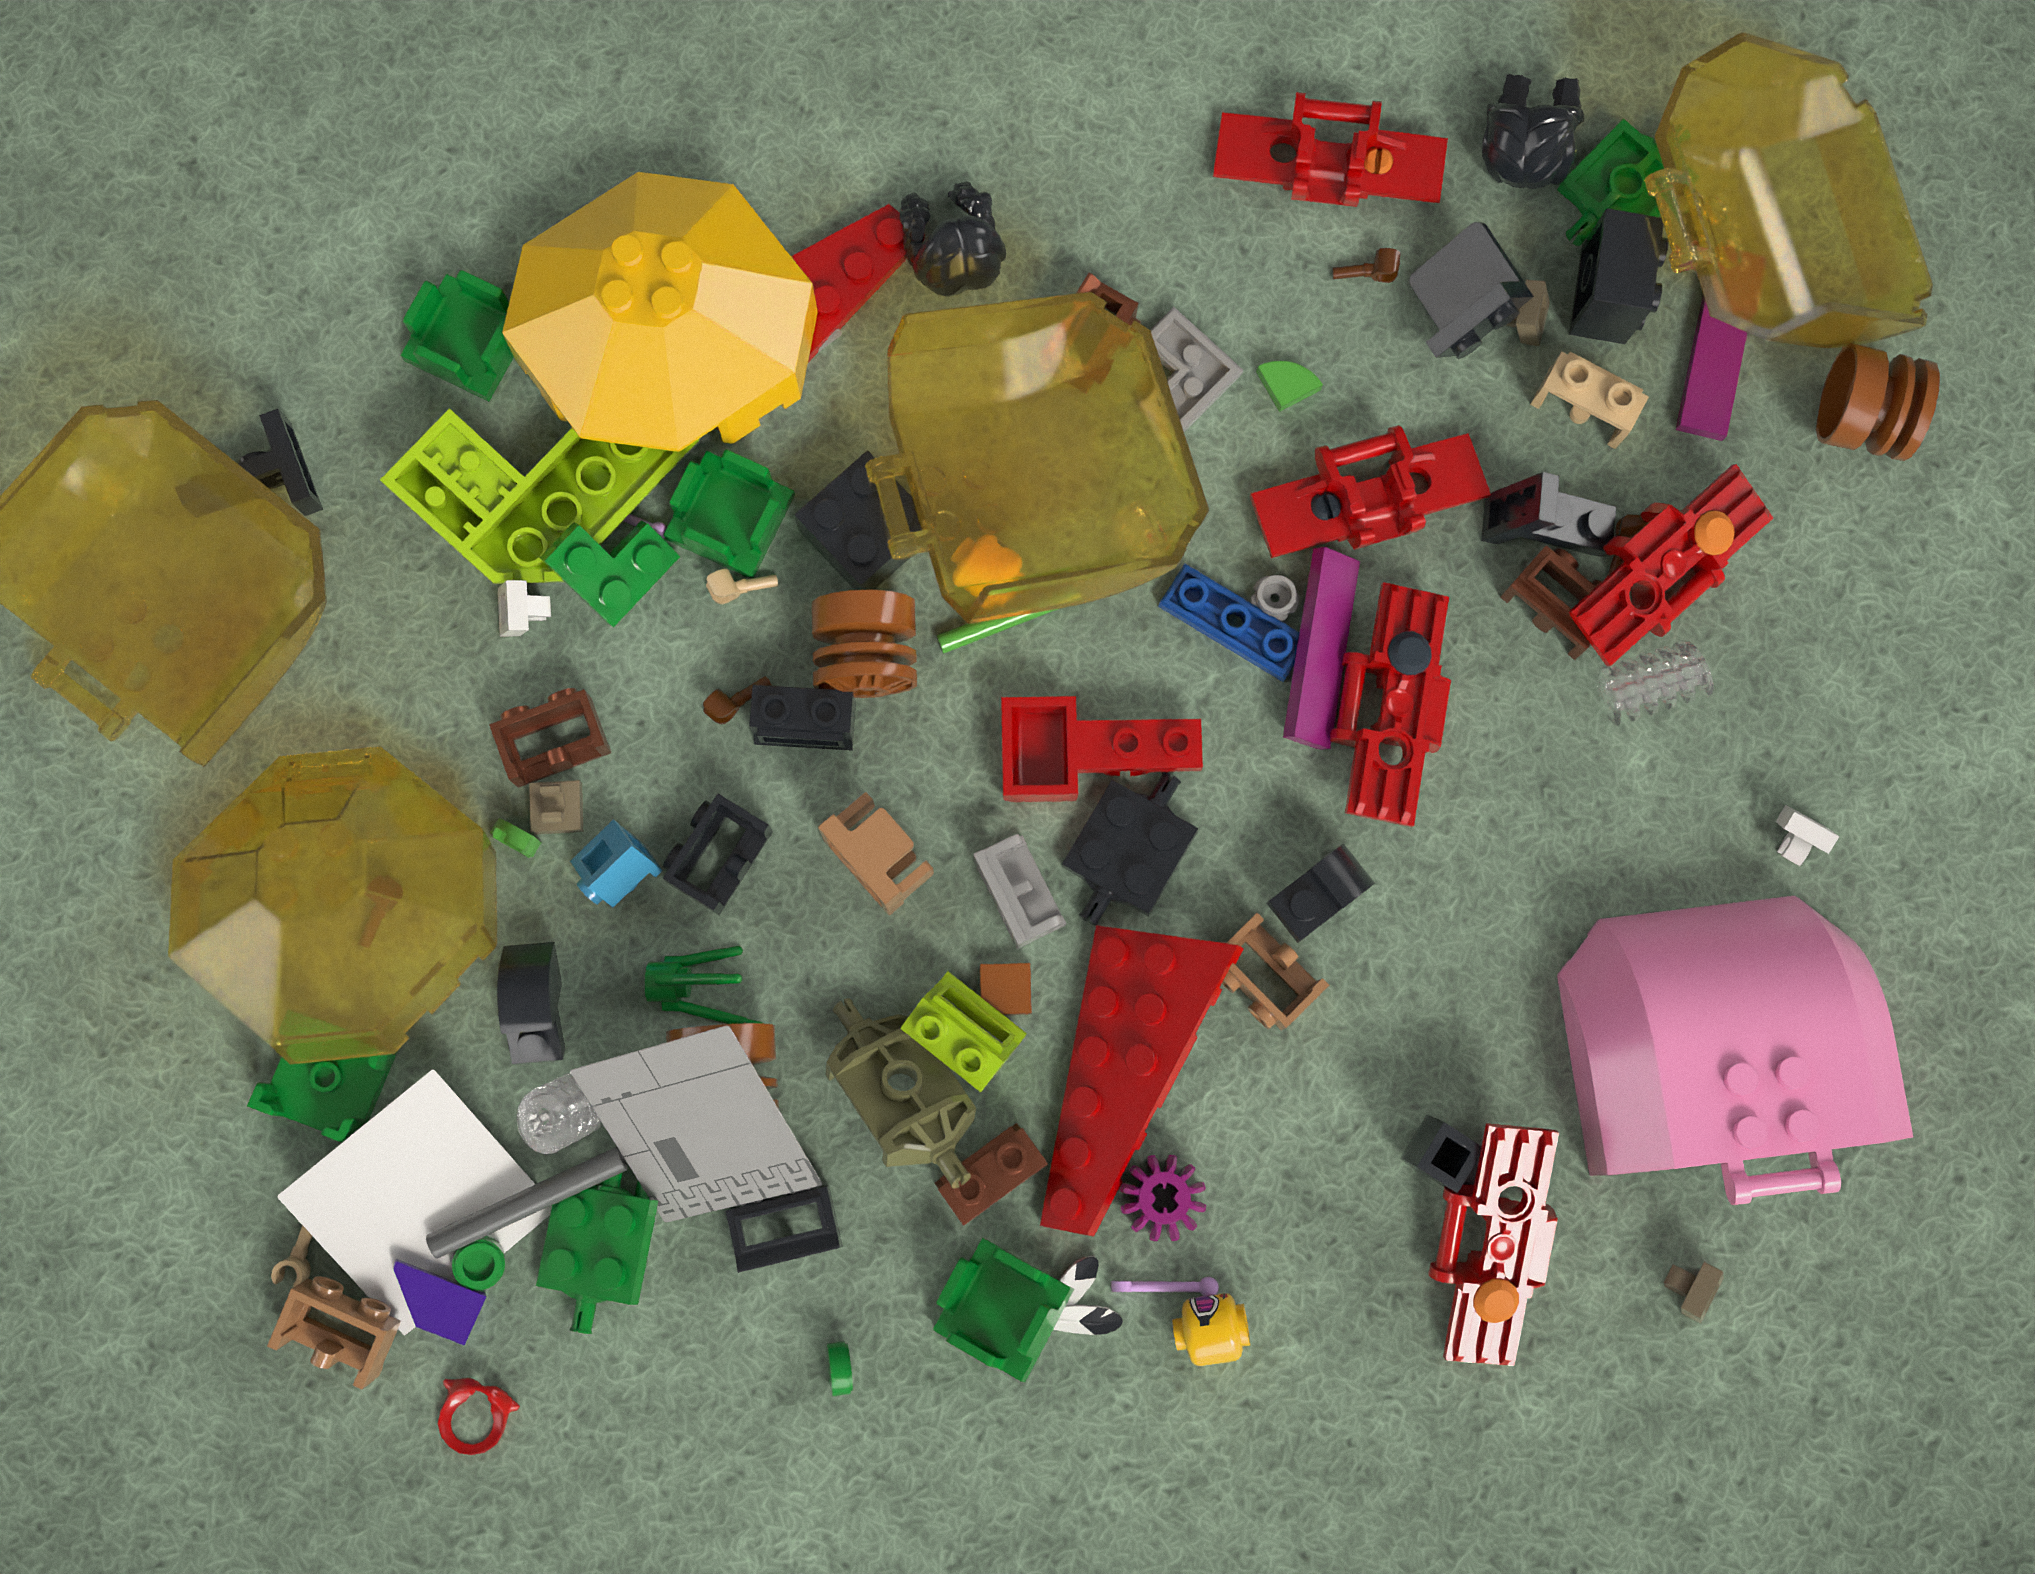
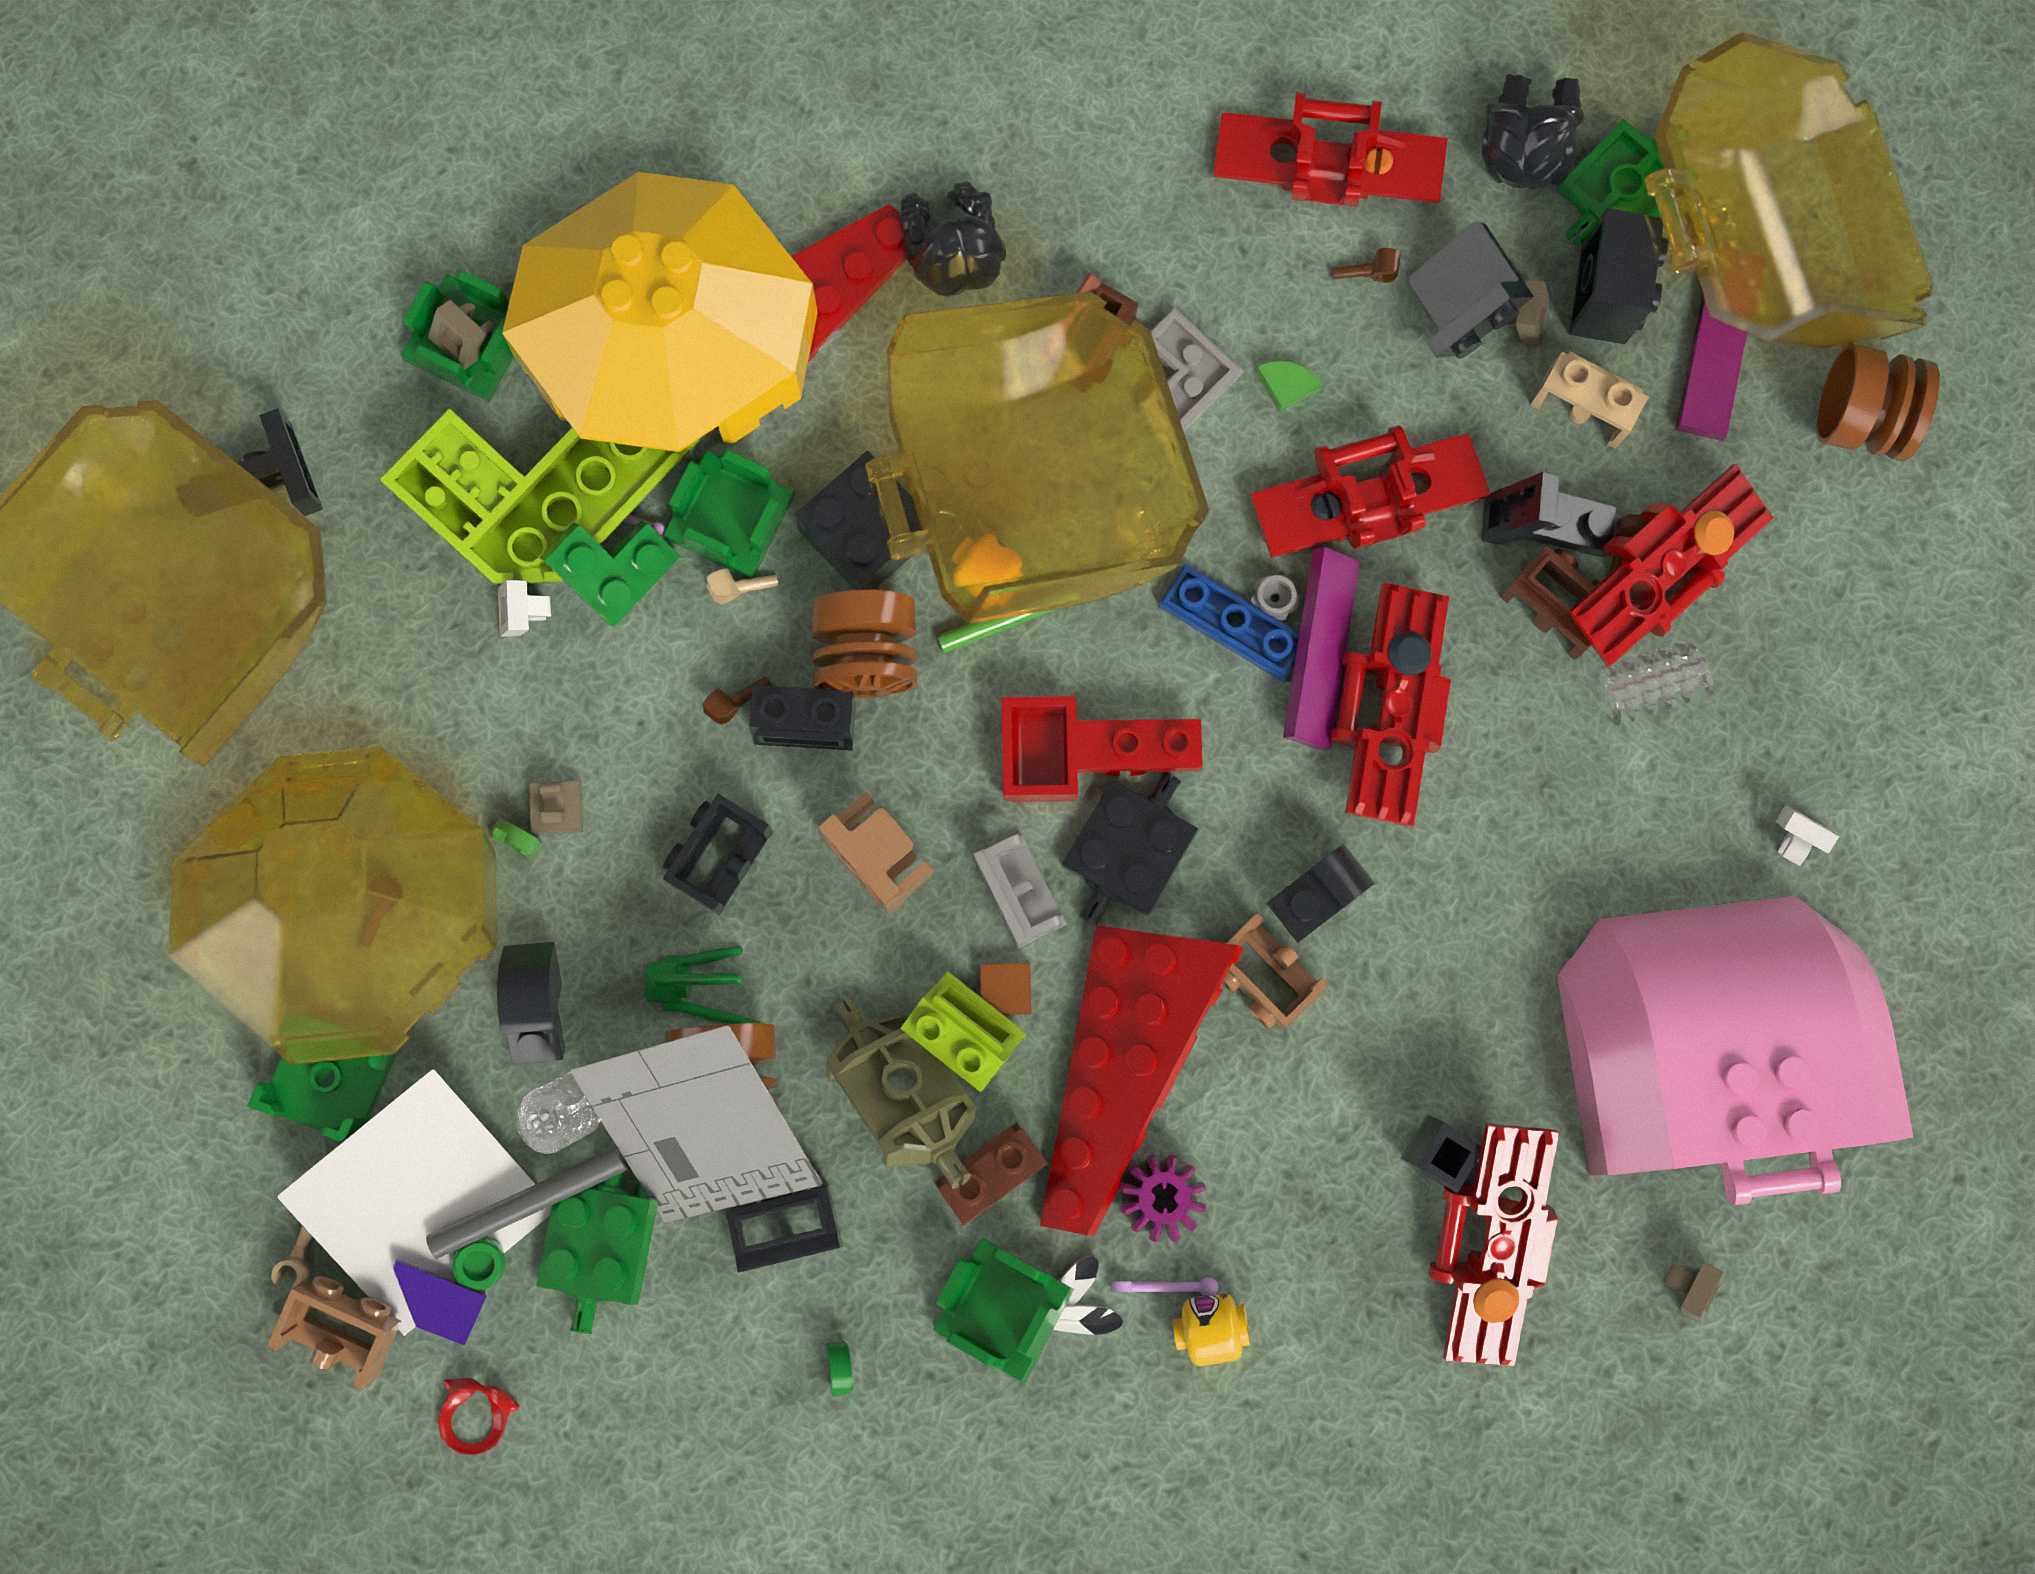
copper window [489,688,612,788] -> none
dark azure brick [570,819,663,907] -> none
none -> dark tan tile [428,300,494,370]

